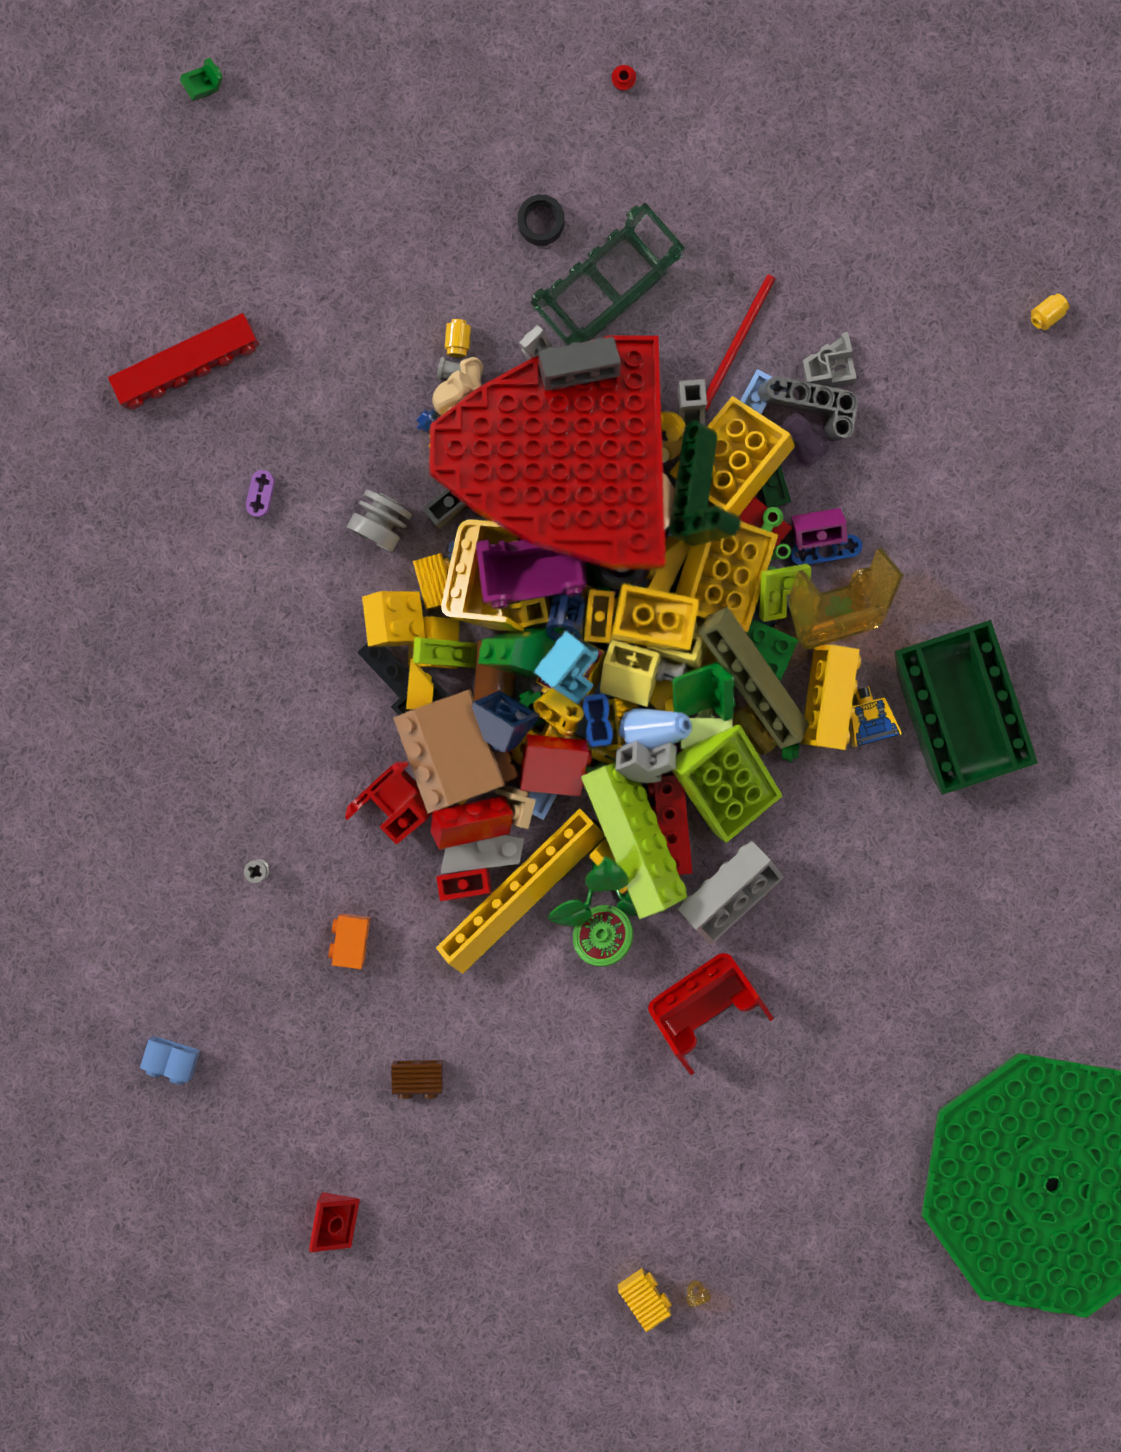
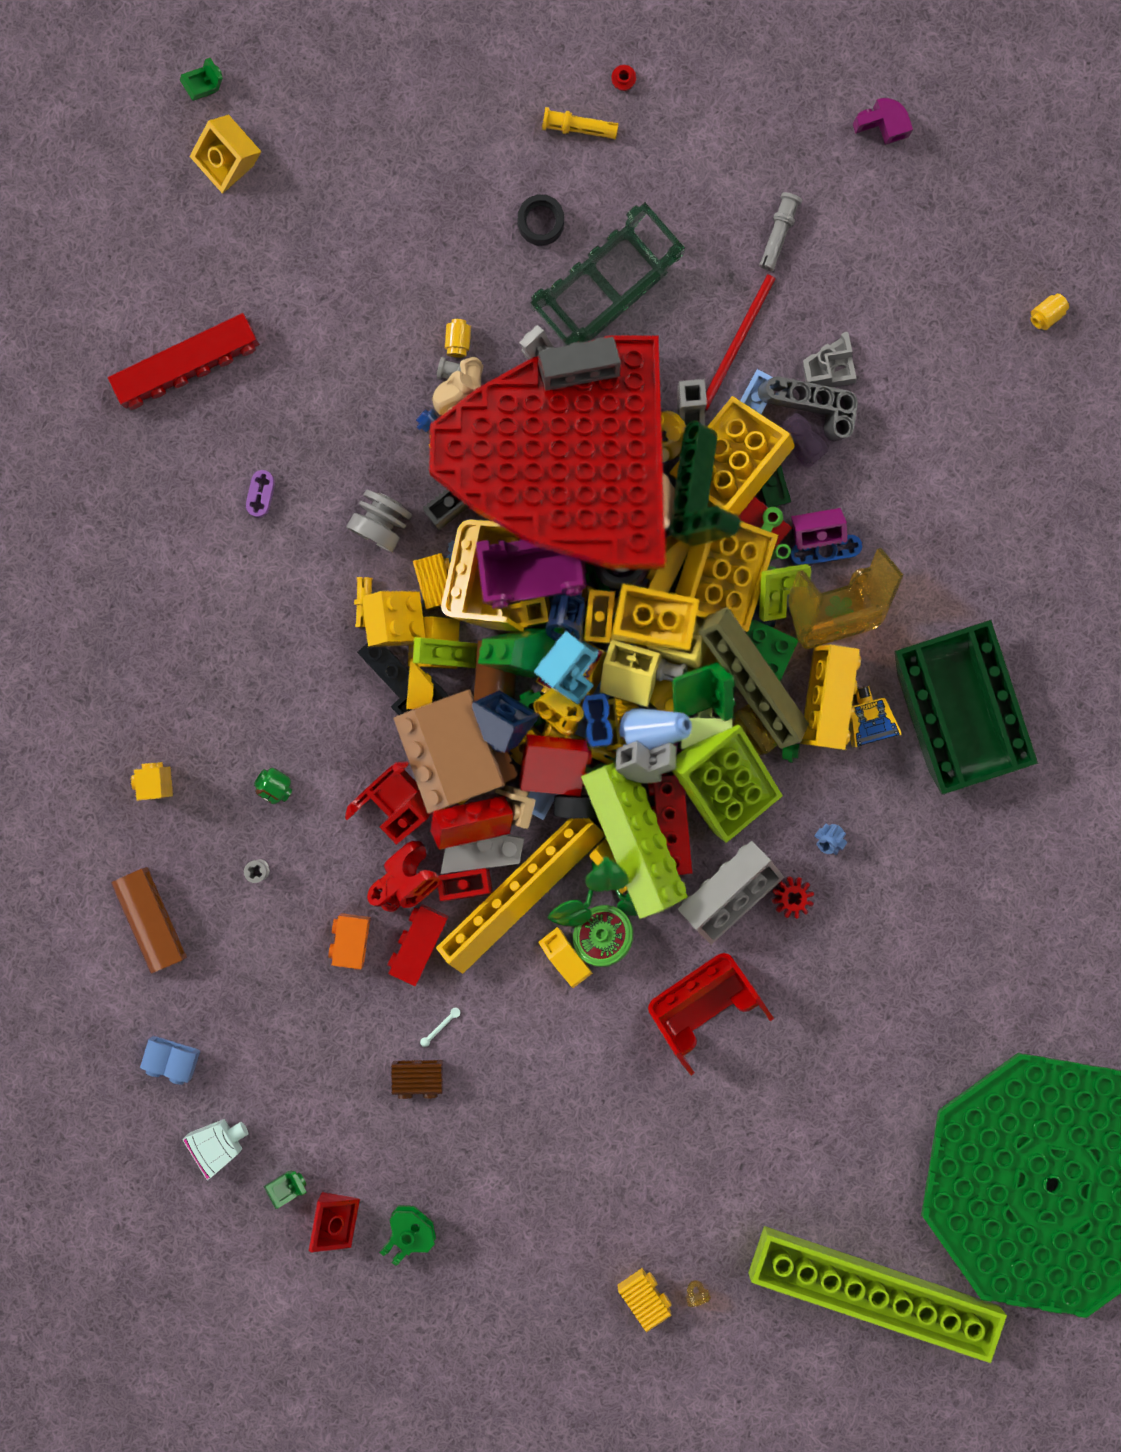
none -> dark orange brick [111,867,187,973]
none -> yellow brick [131,762,173,800]
none -> light aqua torso [182,1119,248,1180]
none -> yellow slope [189,114,261,193]
none -> green head [253,768,293,805]
none -> green bracket [264,1171,307,1209]
none -> yellow pin [354,577,373,628]
none -> red piece [367,841,440,912]
none -> green hinge [379,1205,436,1266]
none -> red brick [387,904,449,987]
none -> light aqua hinge [420,1008,460,1047]
none -> yellow slope [538,927,593,988]
none -> yellow pin [542,107,618,140]
none -> black tyre [554,795,598,818]
none -> lime brick [748,1226,1007,1363]
none -> light grey pin [759,192,803,271]
none -> red gear [772,876,814,919]
none -> medium blue gear [815,823,847,855]
none -> magenta brick [852,98,913,145]

